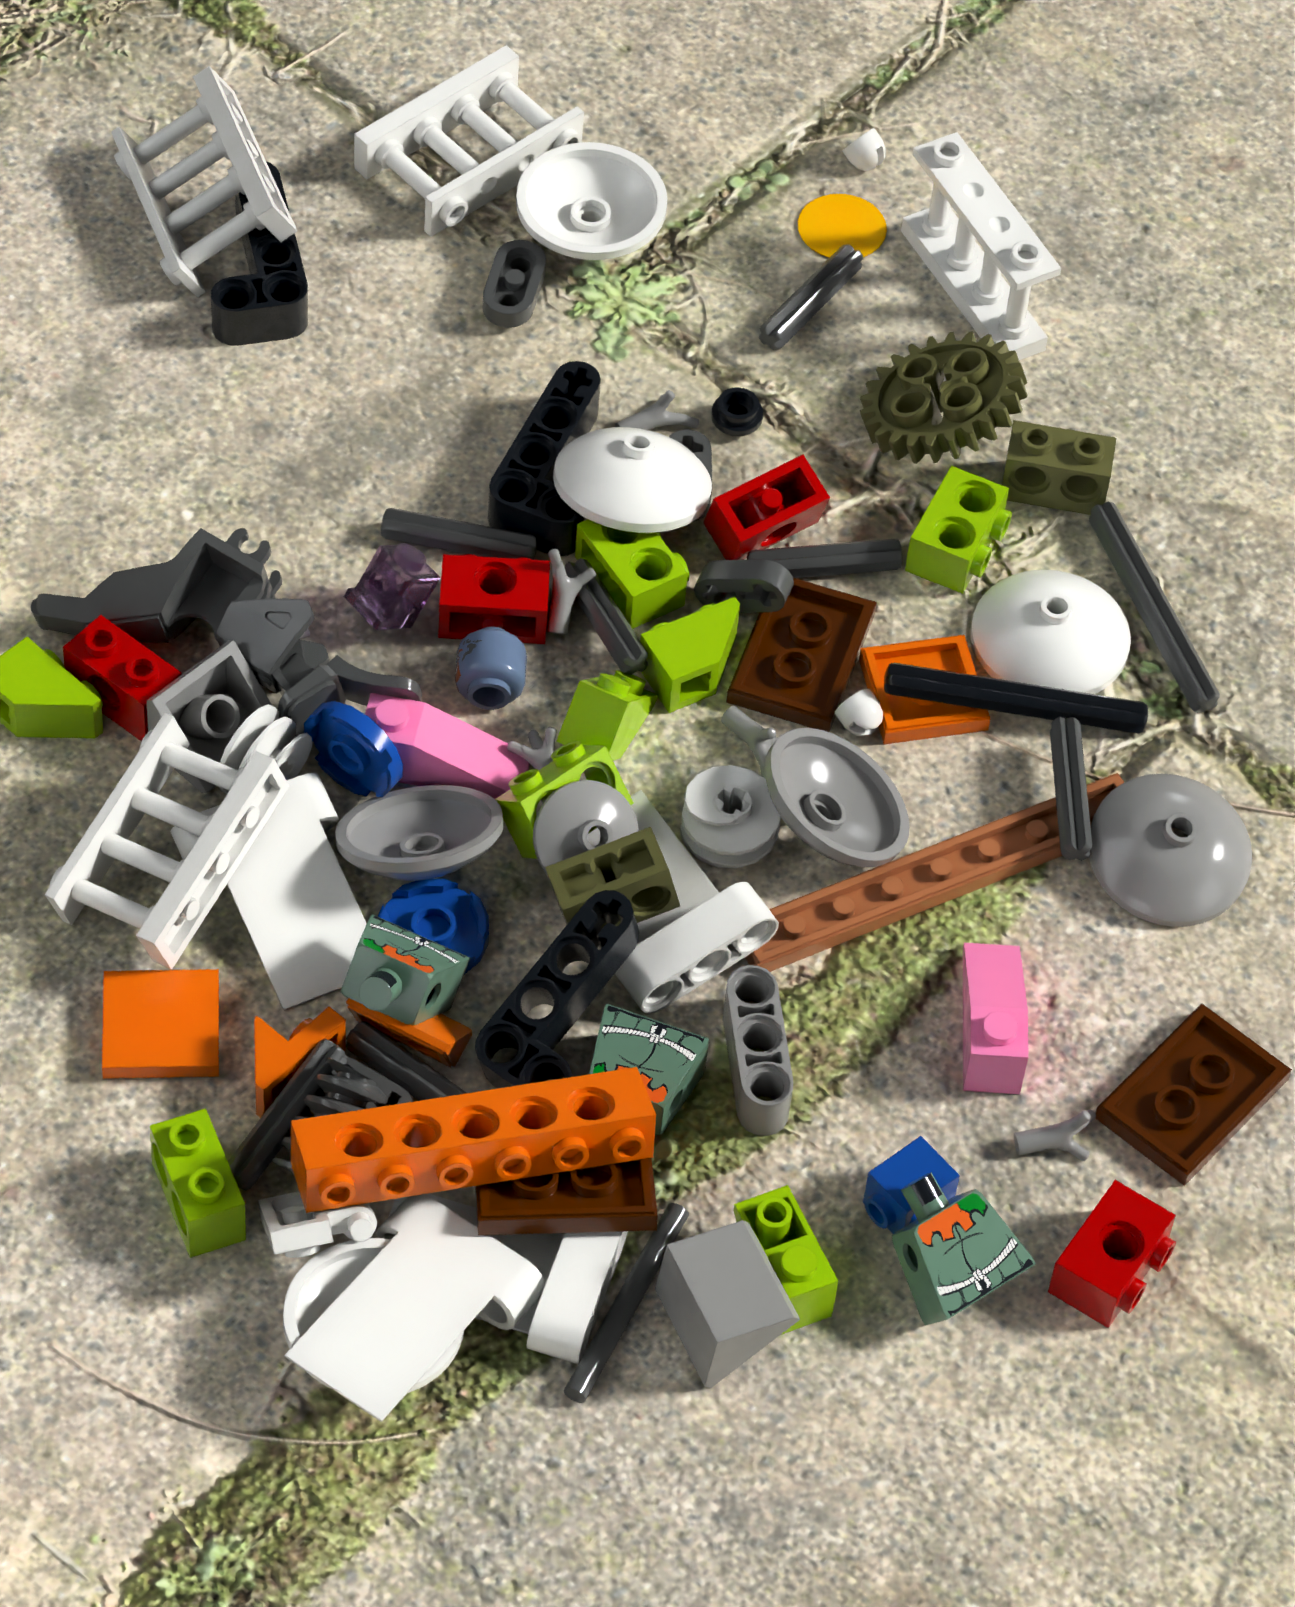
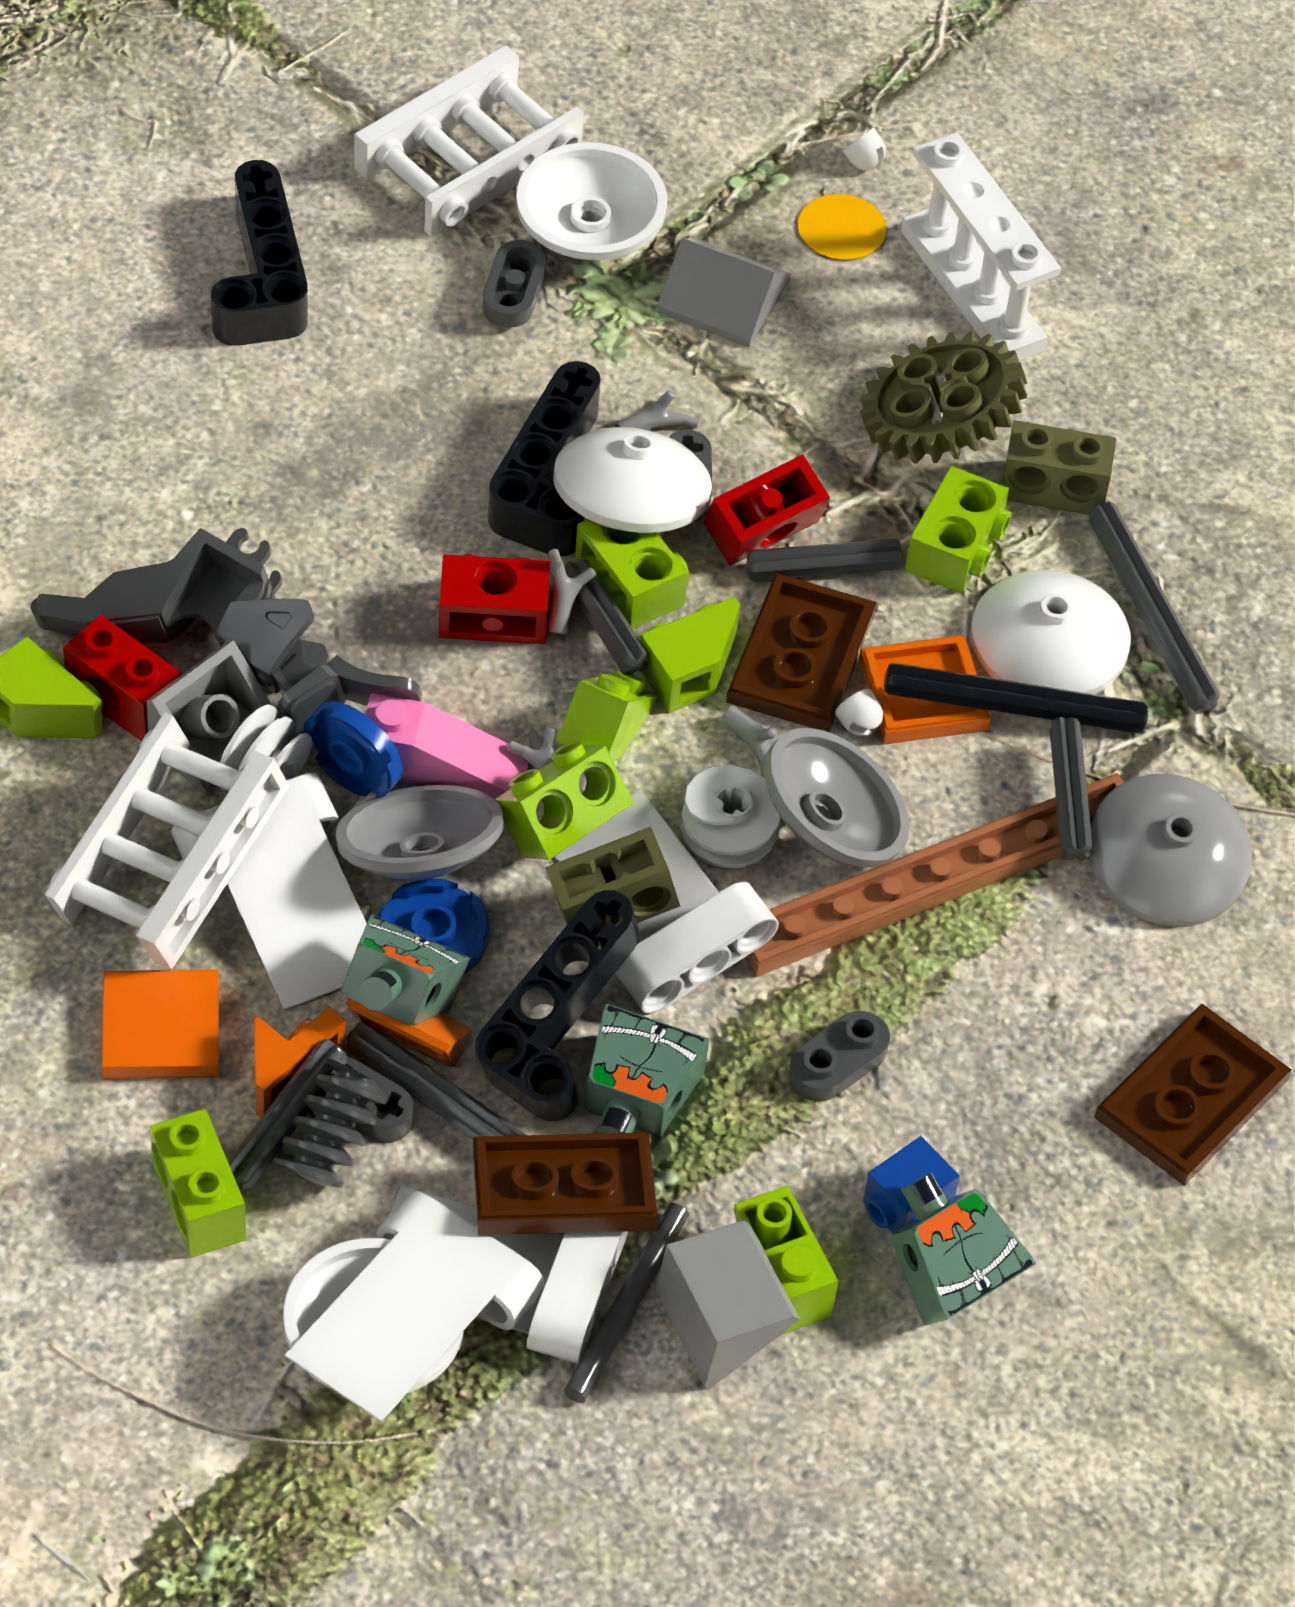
white fence [111,66,297,297] -> none
white plate [258,1191,377,1258] -> none
orange brick [291,1067,656,1213] -> none
clear purple brick [343,543,441,630] -> none
dark grey axle [381,508,537,560] -> none
sand blue head [455,627,527,710] -> none
light grey dish [533,780,639,875] -> none
dark grey beam [694,559,794,613] -> none
black plate [711,387,763,436] -> none
light grey beam [723,965,793,1136] -> none
dark grey axle [759,244,863,350] -> none
bright pink slope [963,943,1028,1094] -> none
light grey bar [1014,1110,1096,1161] -> none
red brick [1048,1180,1176,1328] -> none
none -> light grey slope [657,238,790,348]
none -> dark grey plate [789,1011,890,1101]

